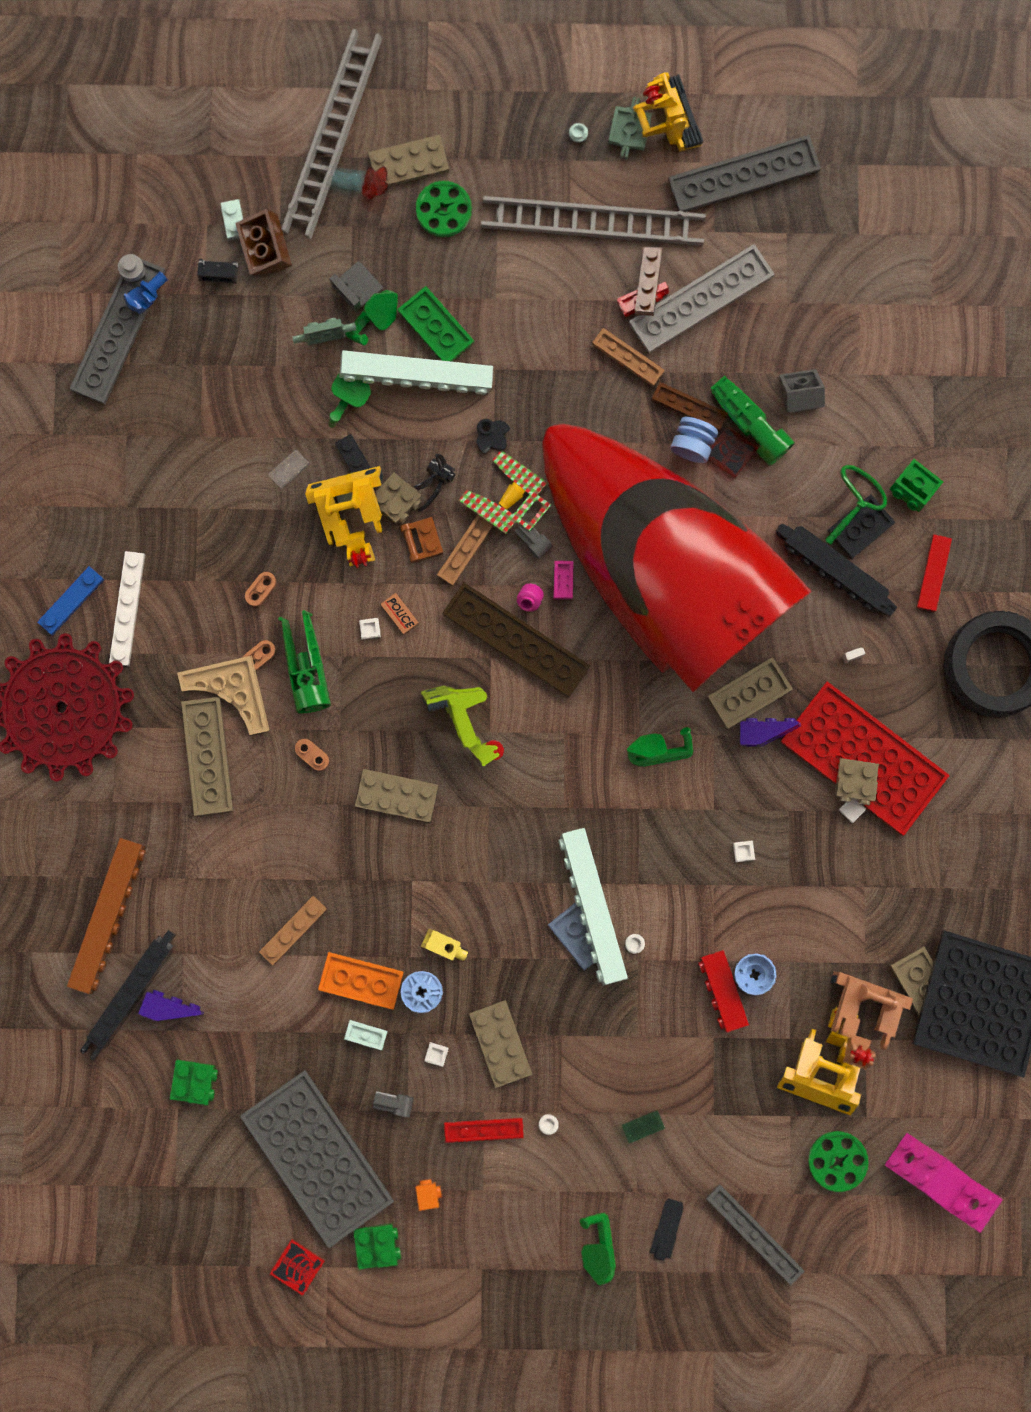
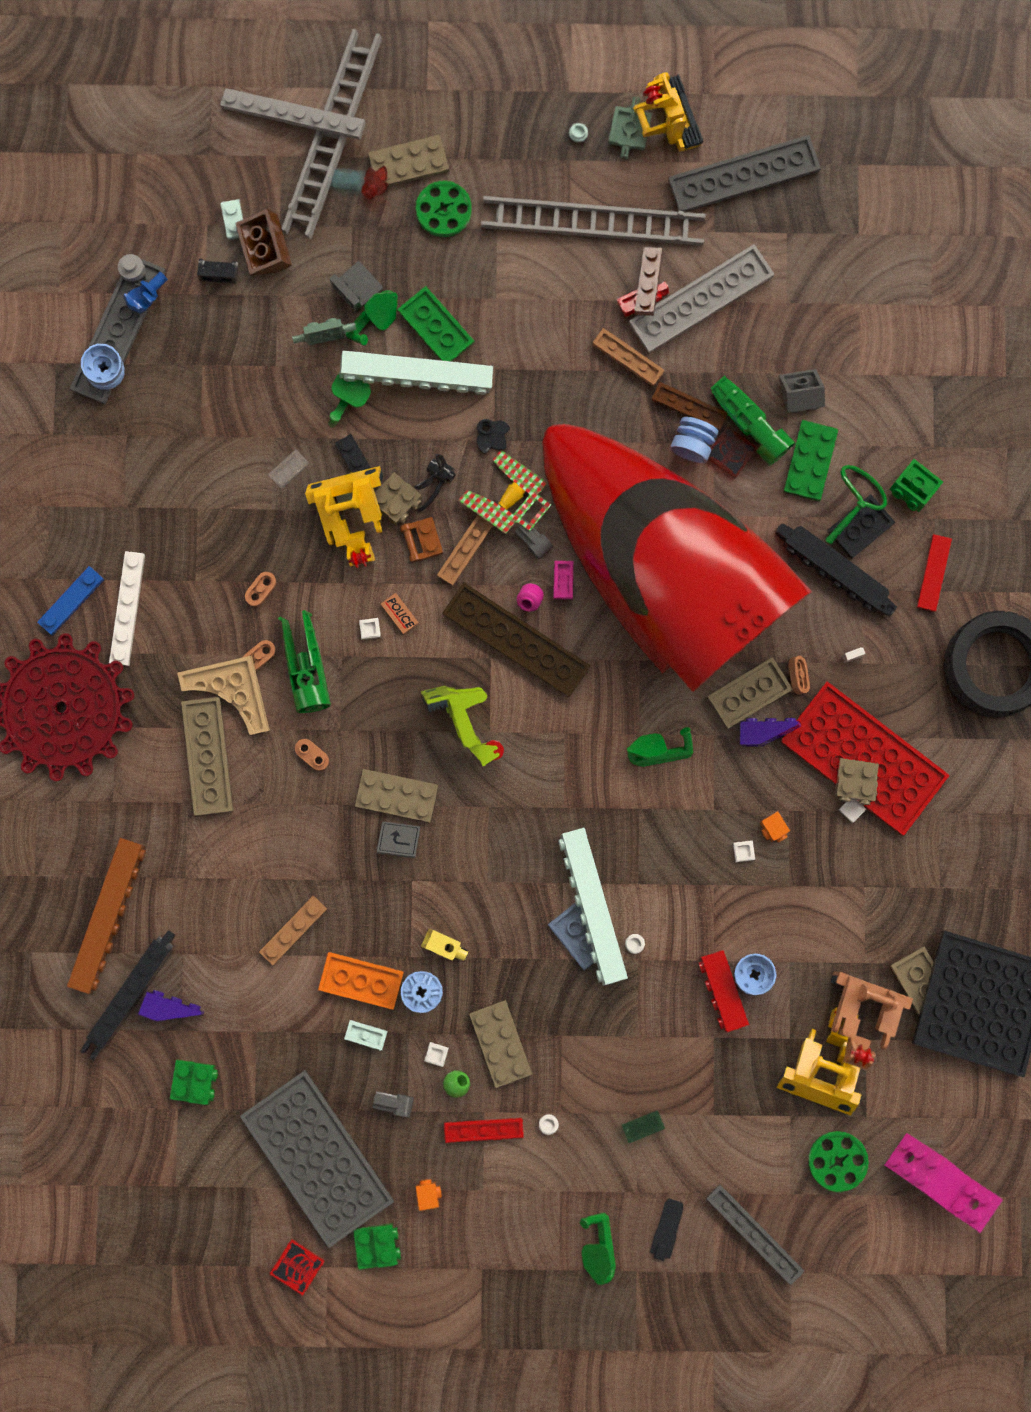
none -> light blue wheel [81,344,125,390]
none -> light grey plate [220,88,366,140]
none -> dark grey piece [377,821,421,858]
none -> bright green piece [443,1070,470,1098]
none -> orange brick [759,811,790,843]
none -> green plate [783,420,839,502]
none -> nougat plate [788,656,810,695]

